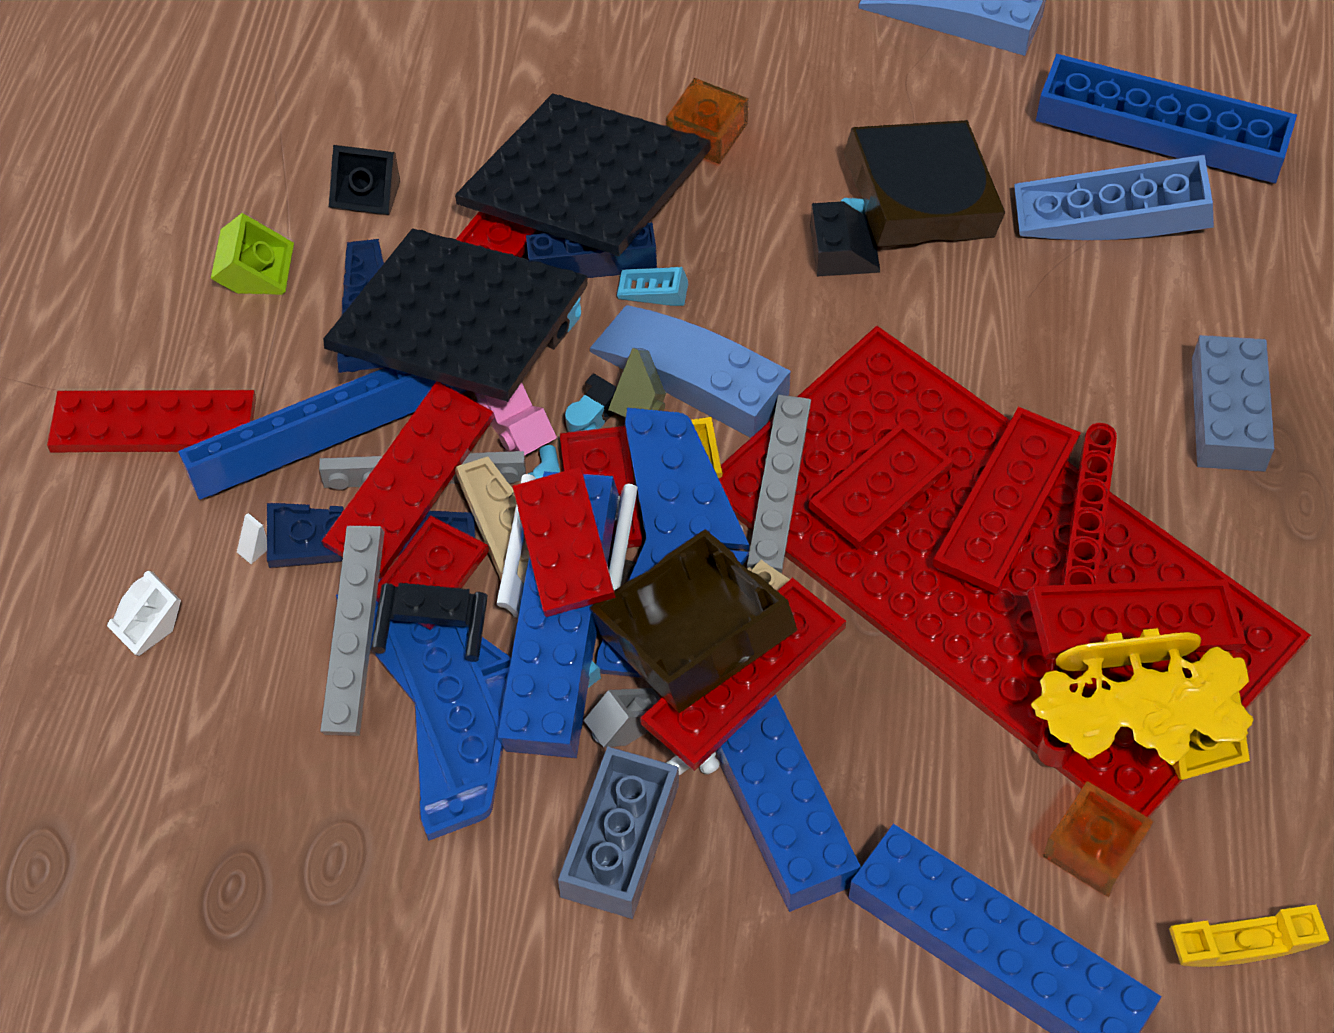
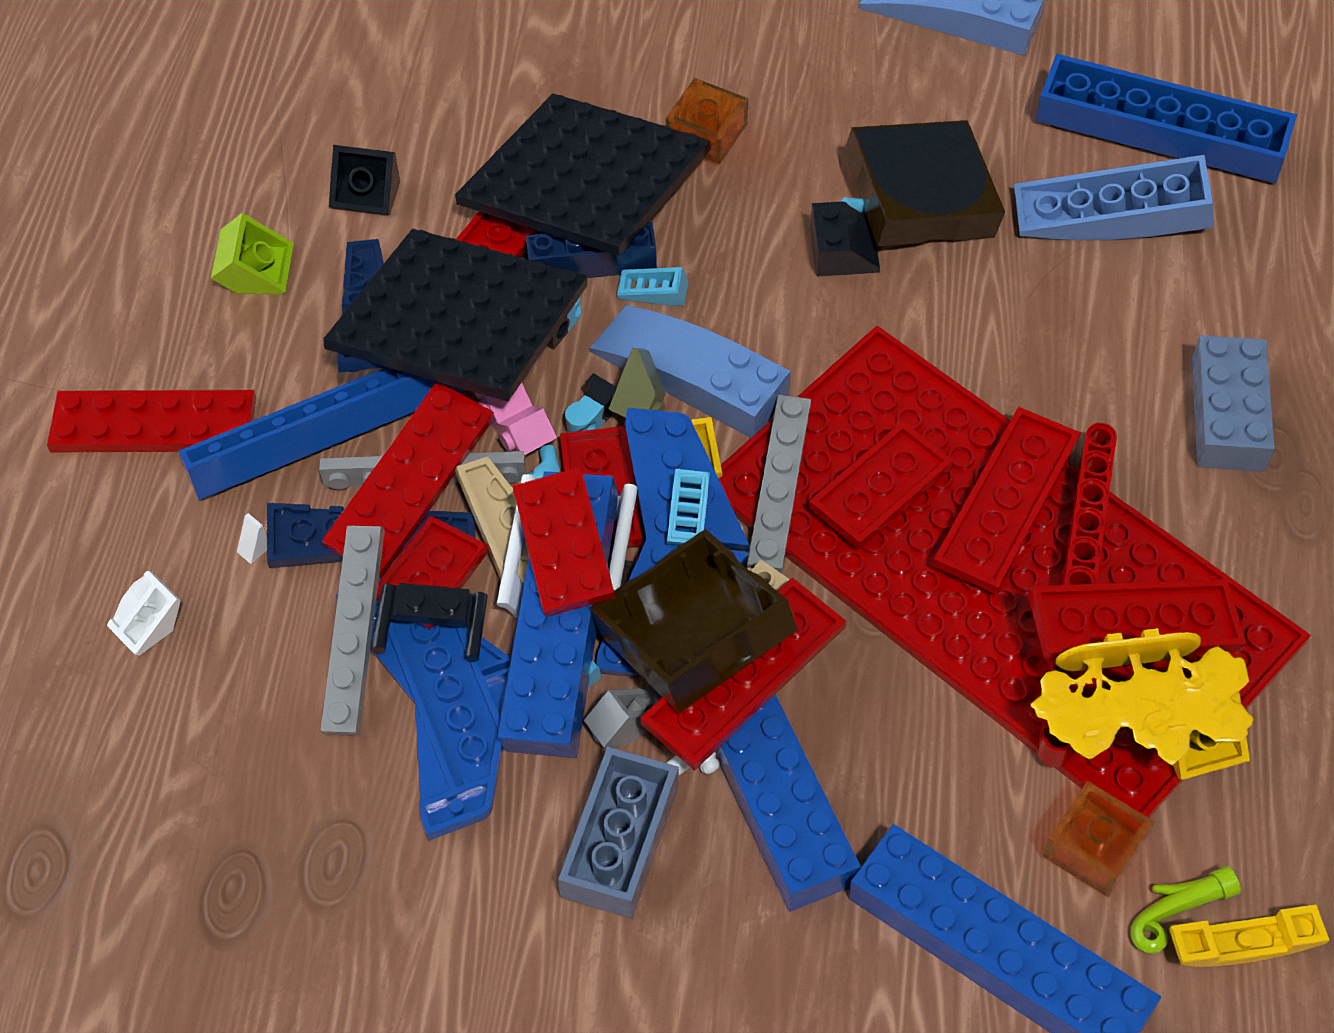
none -> medium azure slope [667,469,710,545]
none -> lime plant [1131,865,1241,953]

